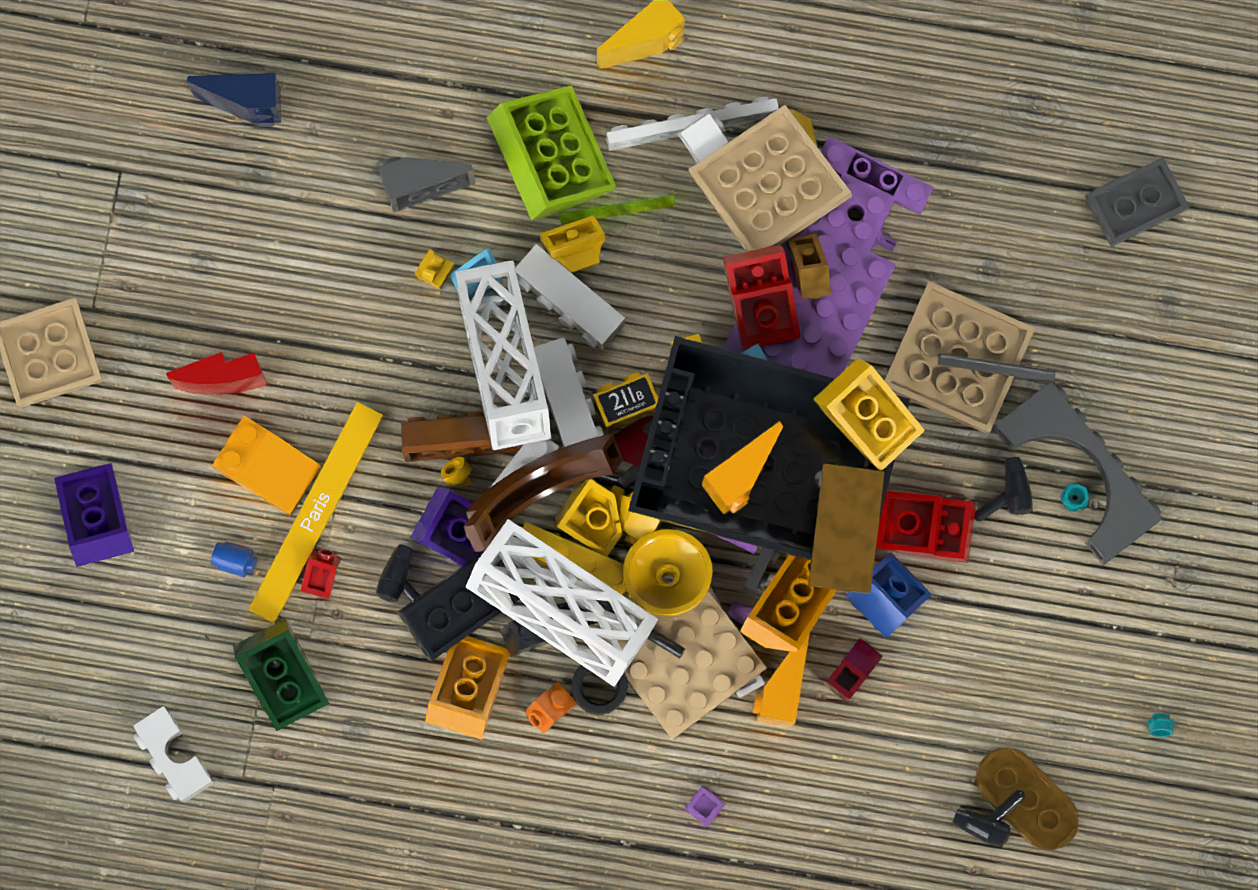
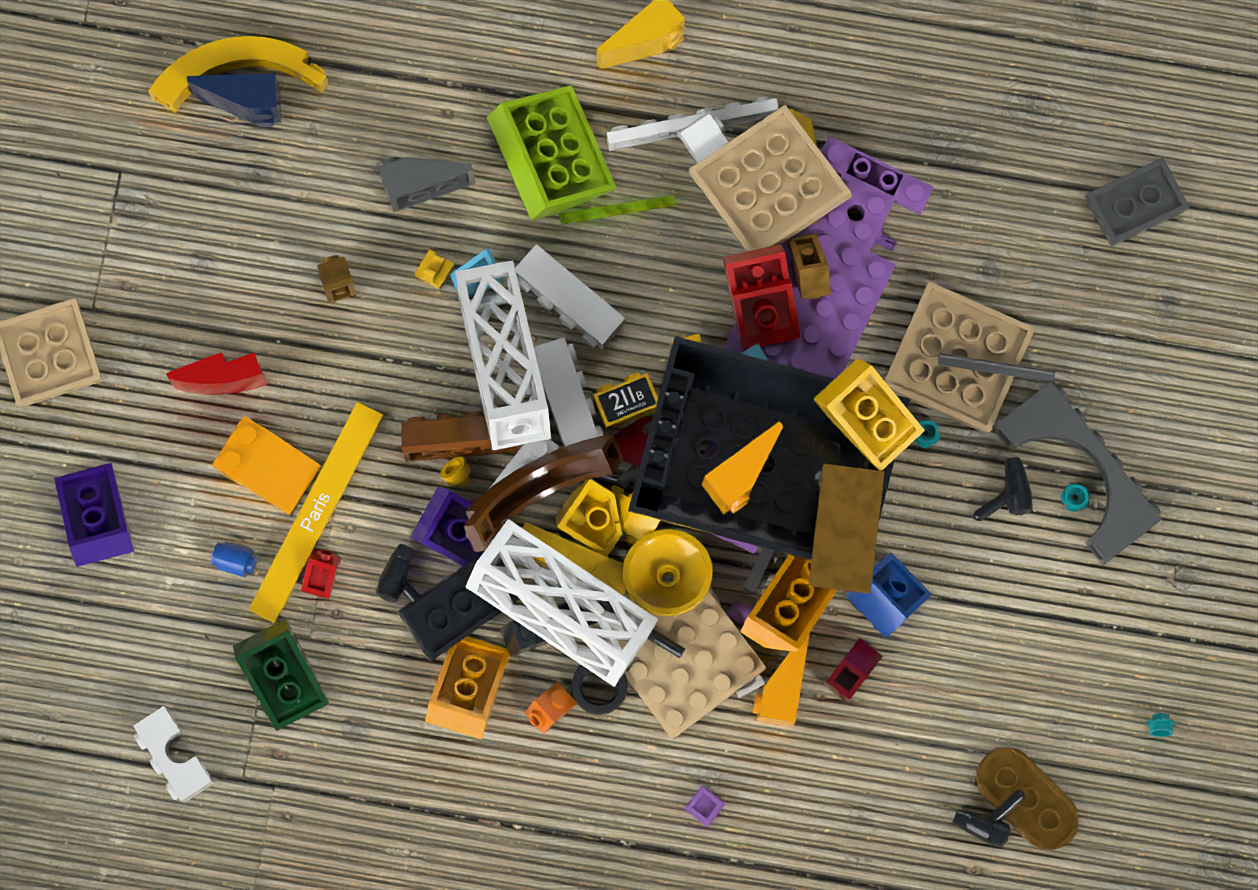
yellow slope [540,215,605,273] -> none
red slope [876,491,976,563] -> none
none -> yellow arch [148,36,328,113]
none -> pearl gold slope [317,255,357,304]
none -> teal plate [914,420,940,448]

